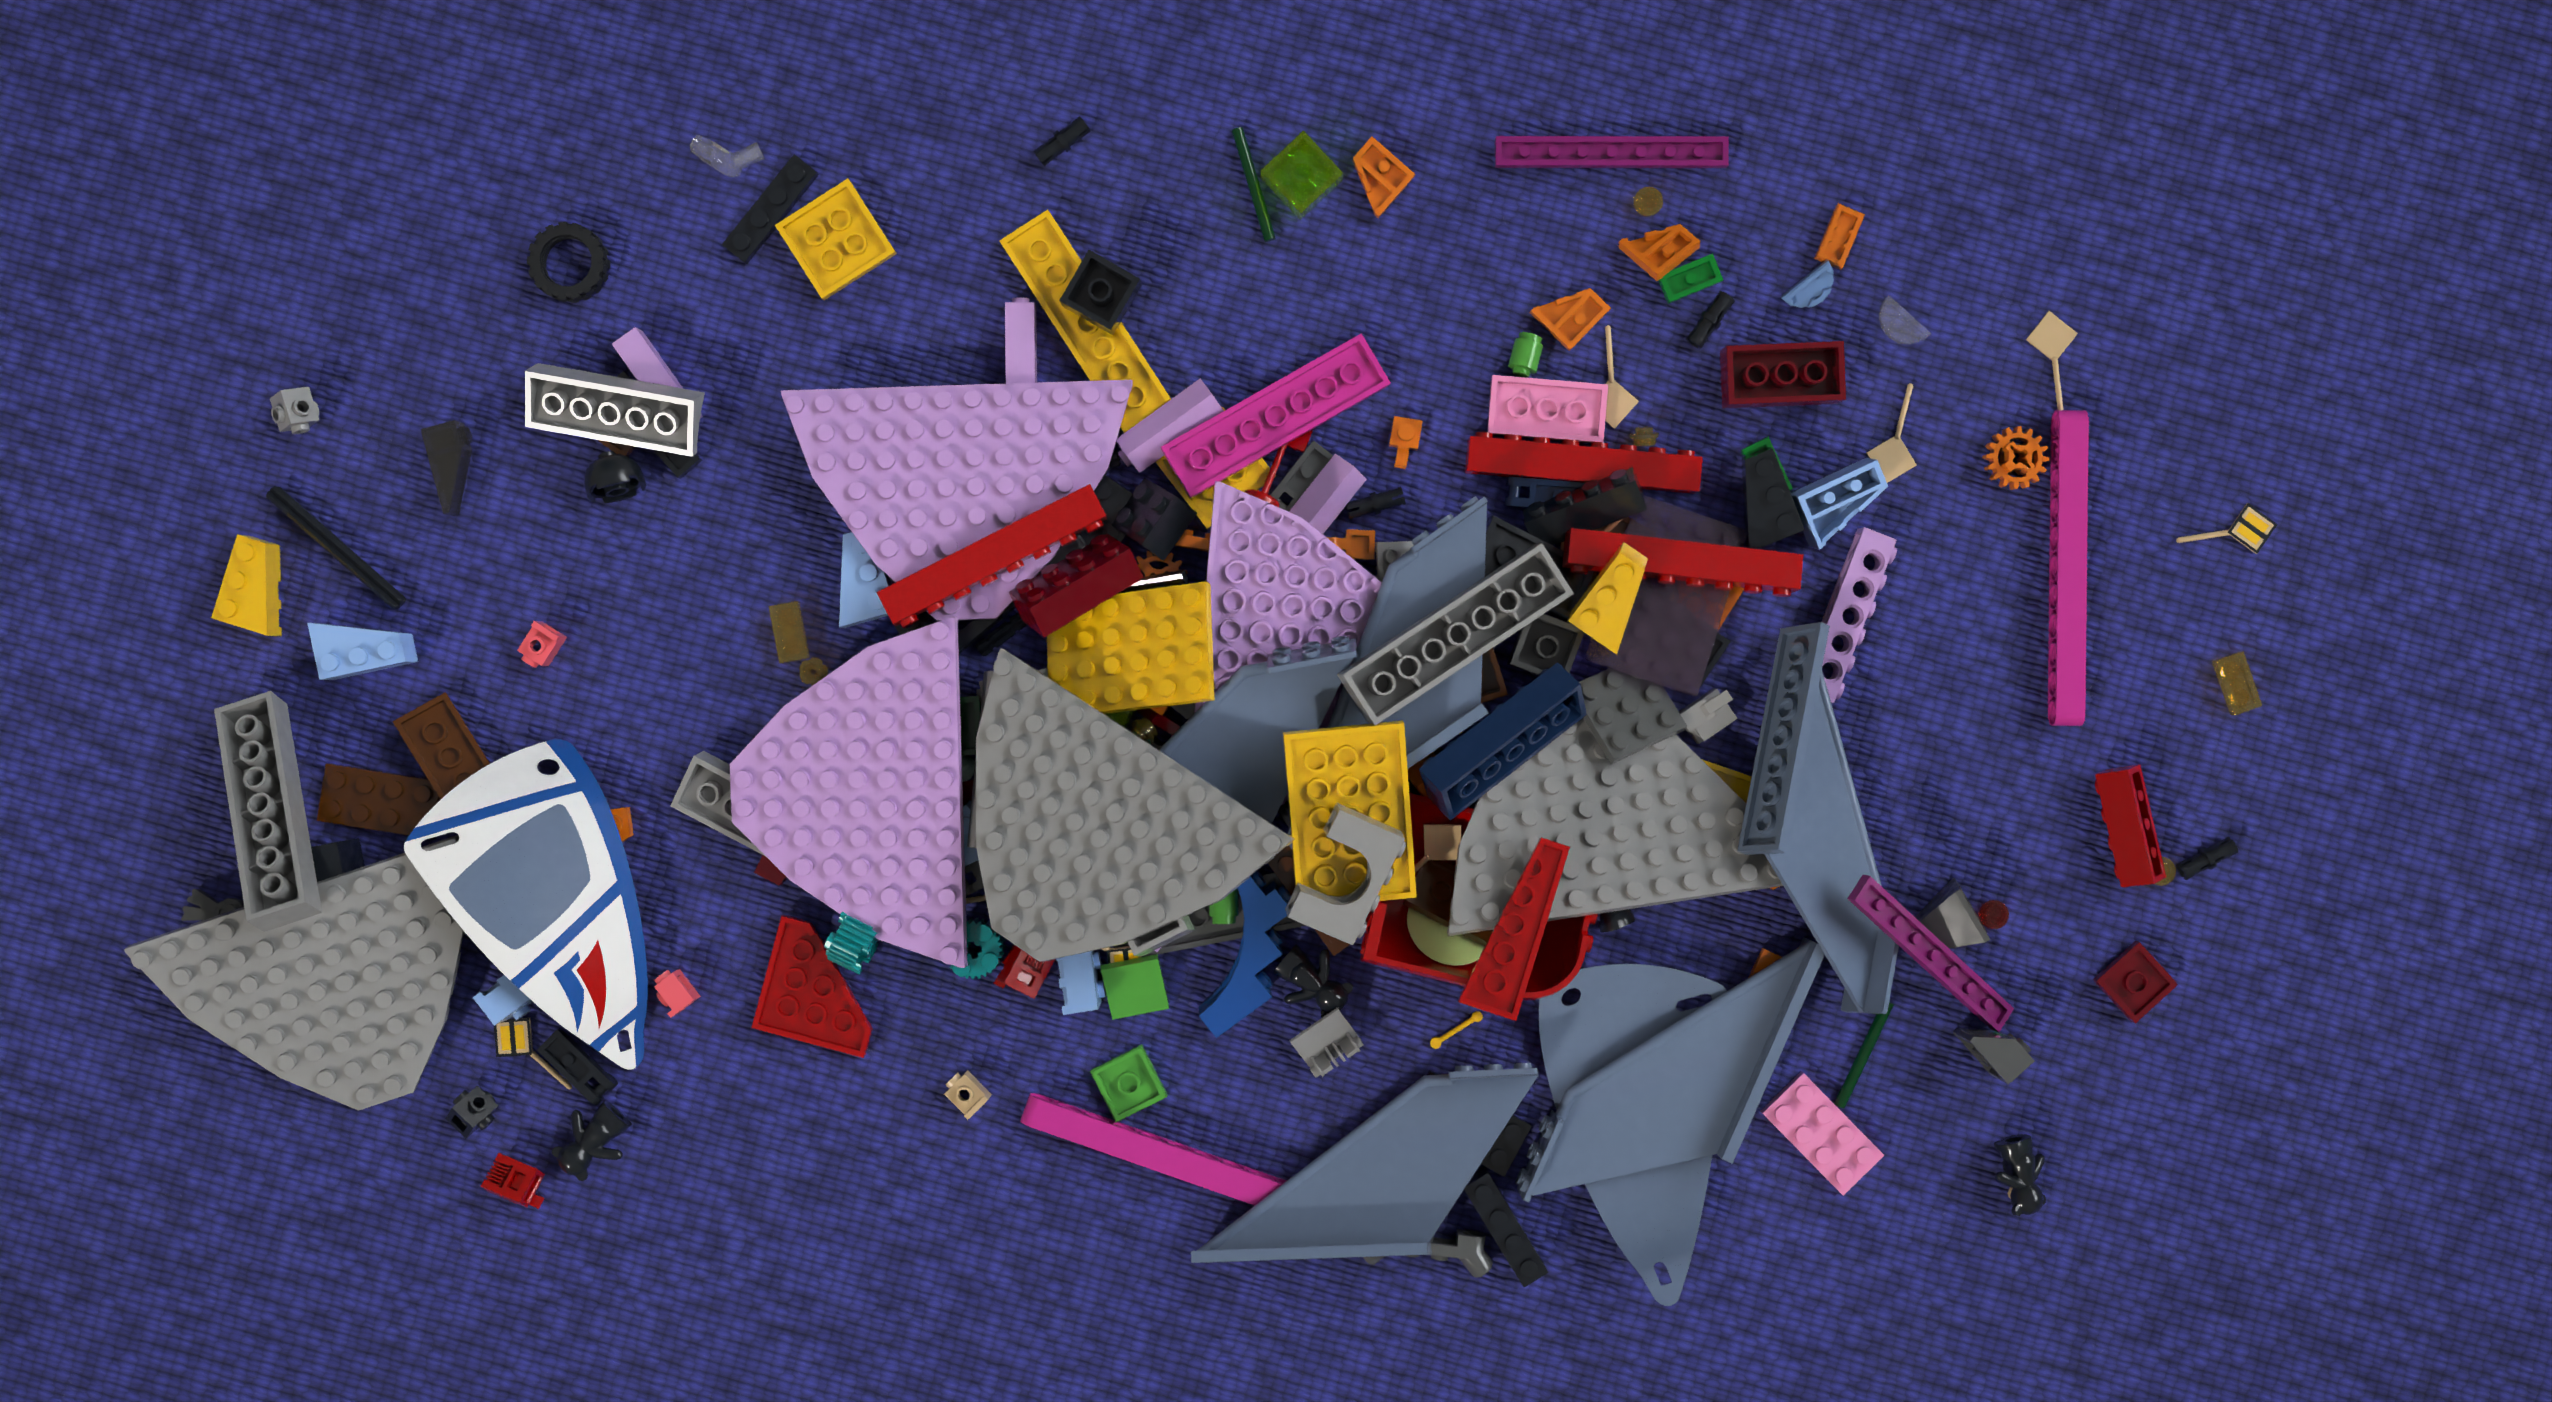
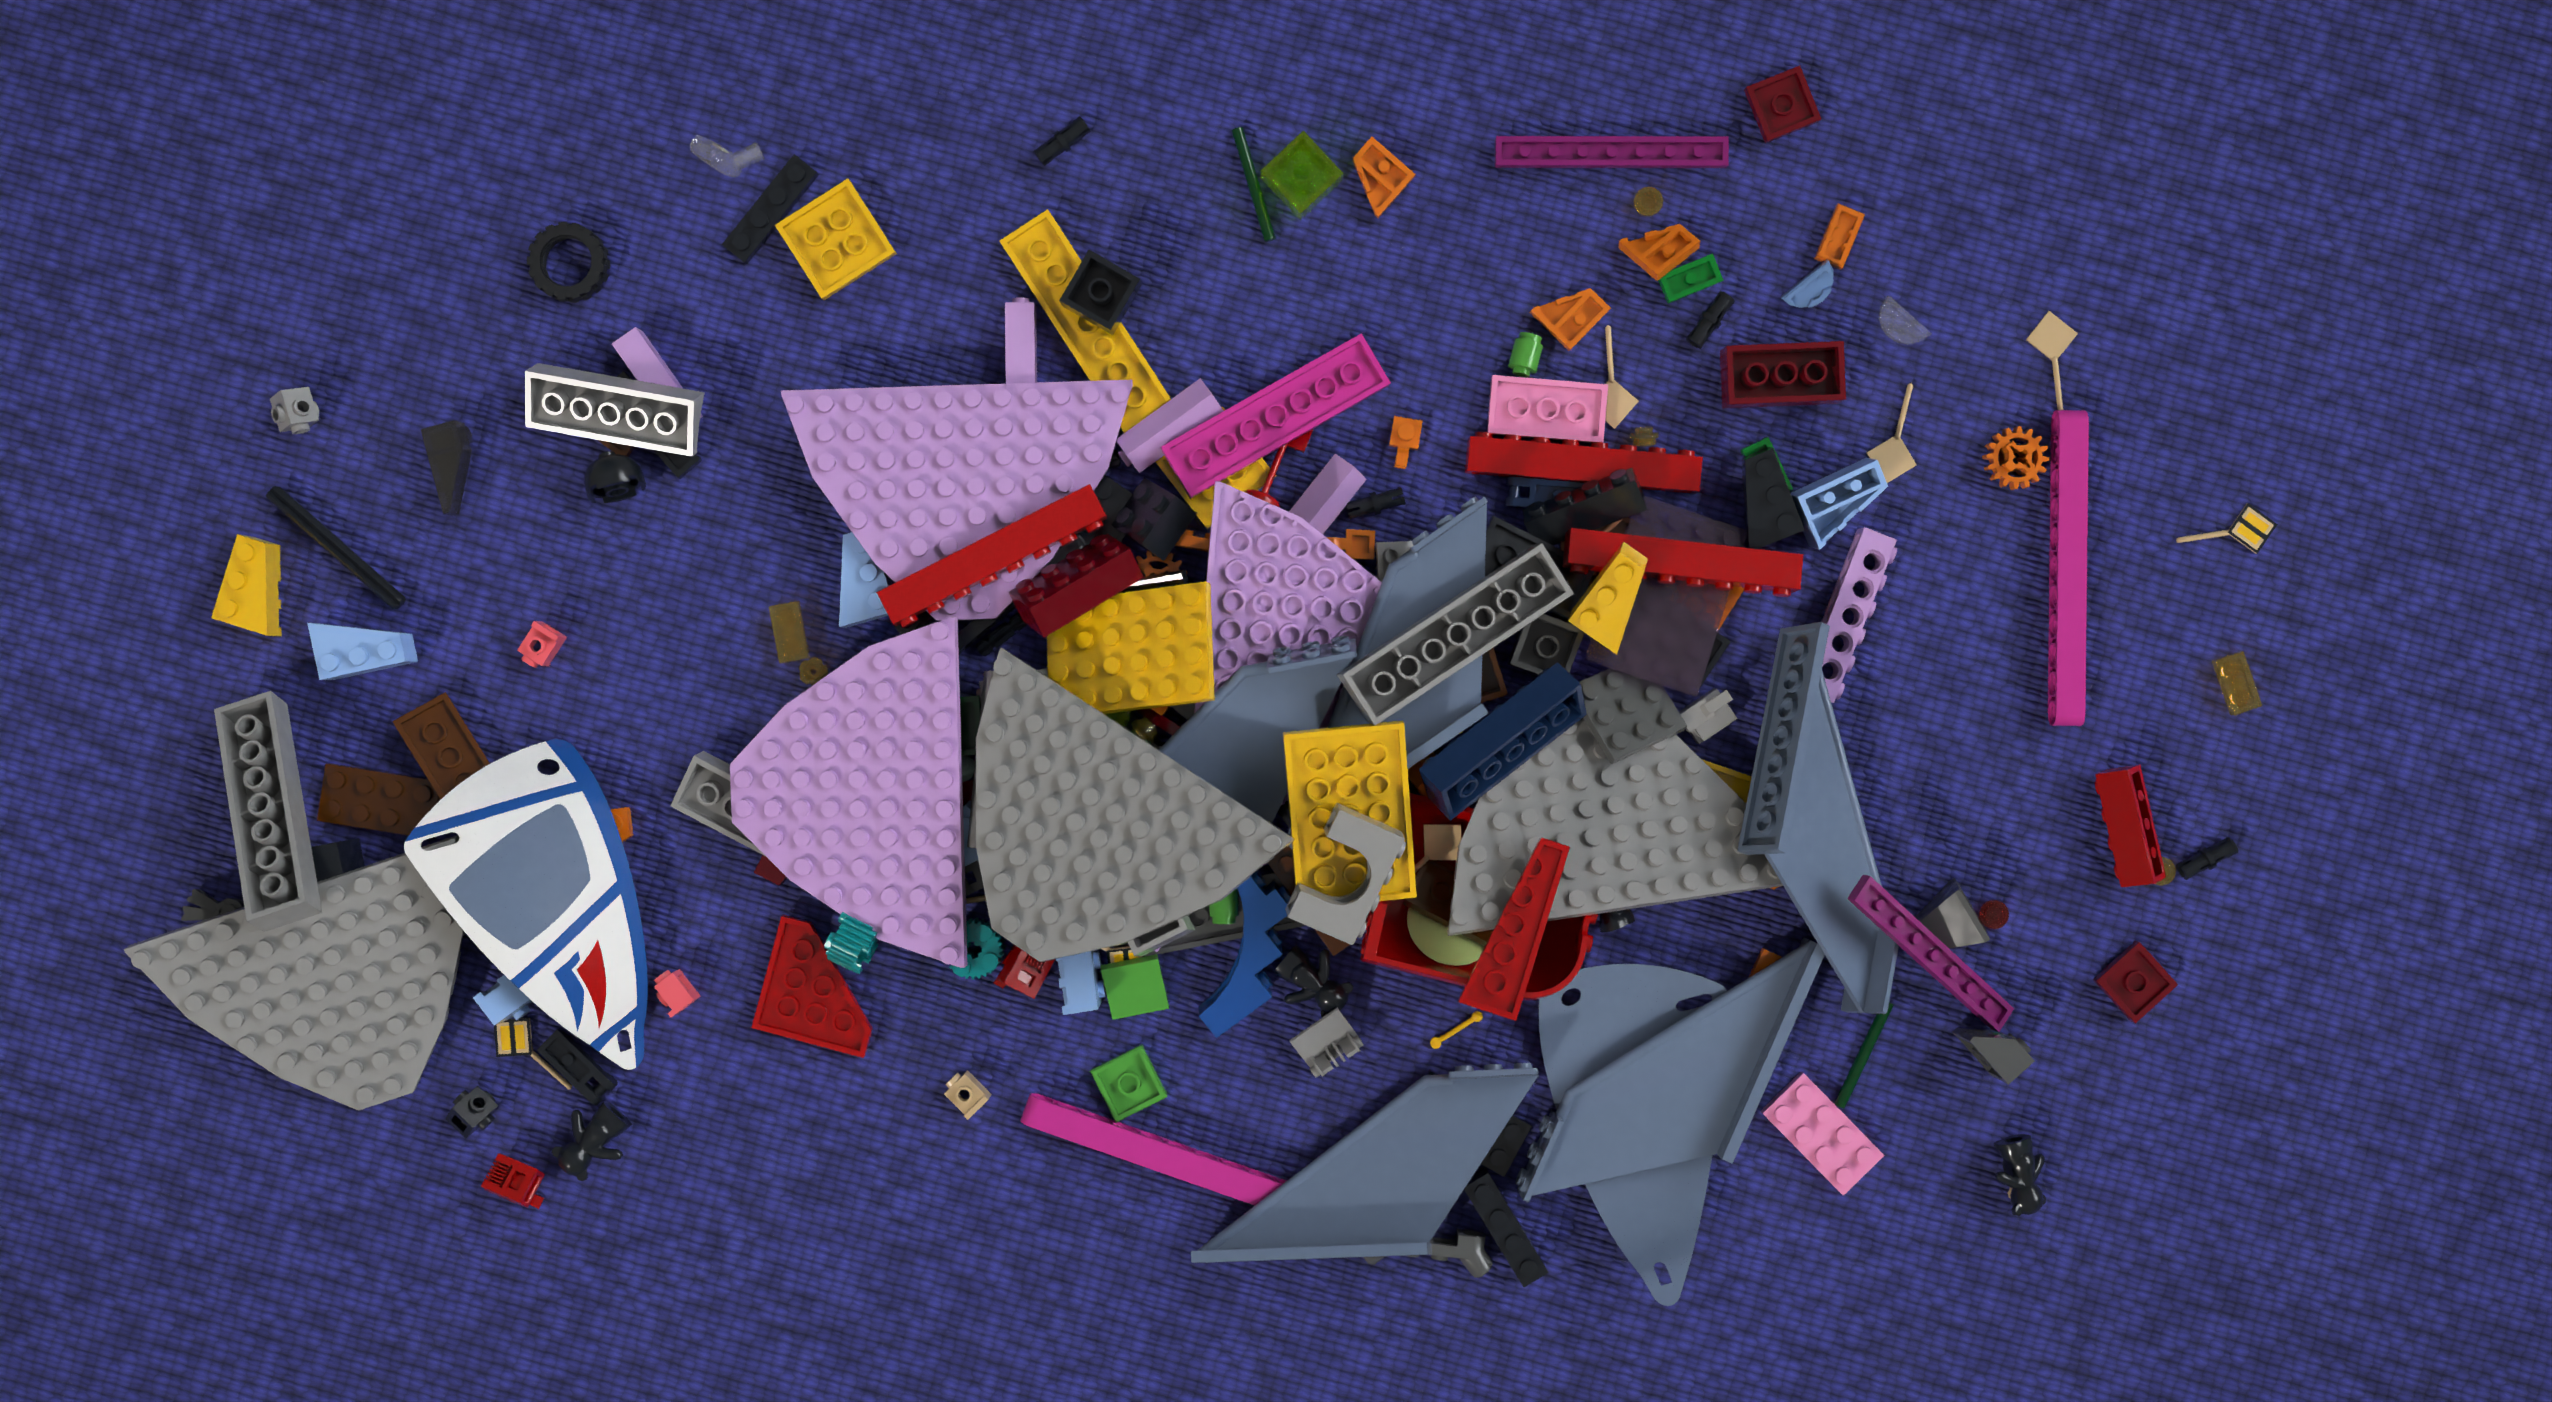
dark grey plate [1271,440,1333,511] -> none
none -> dark red plate [1744,65,1821,144]

